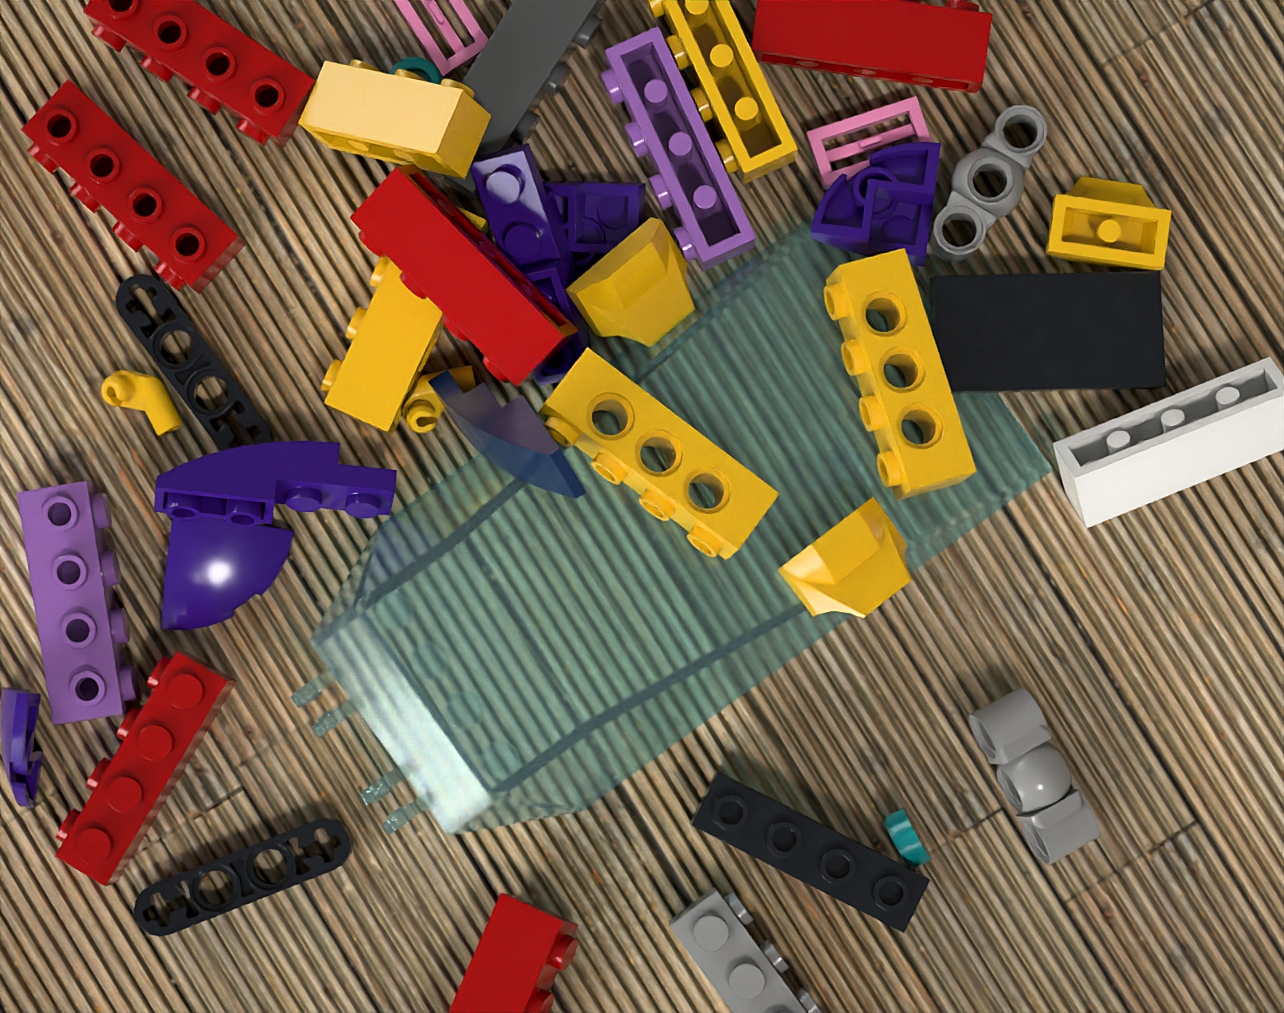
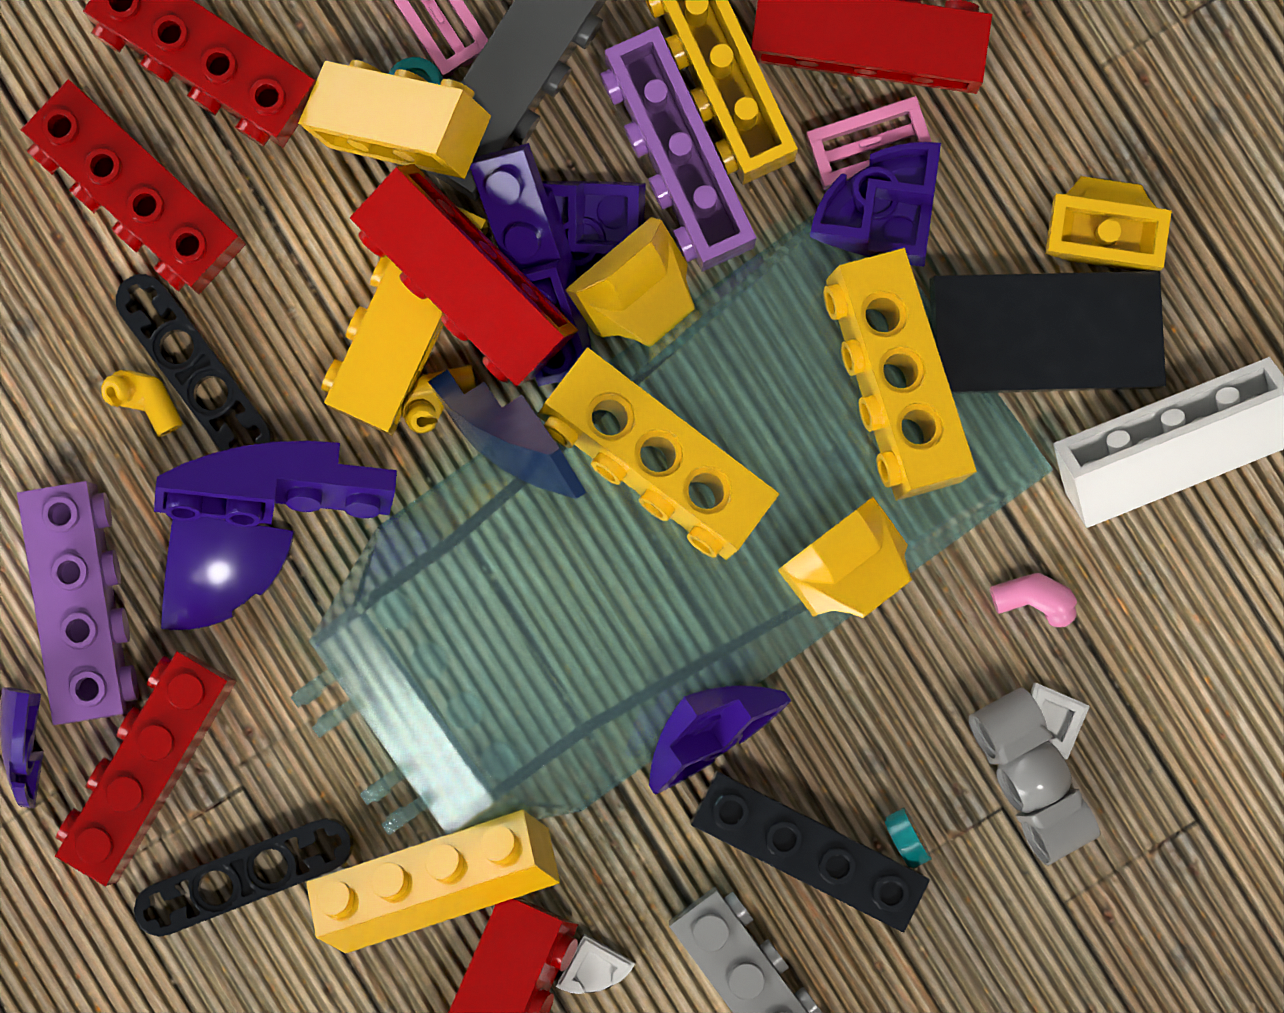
light grey piece [929,105,1047,263] -> none
none -> yellow brick [306,809,560,954]
none -> white tile [555,934,635,994]
none -> dark purple brick [649,686,791,795]
none -> bright pink arm [990,573,1077,628]
none -> white tile [1030,683,1090,760]

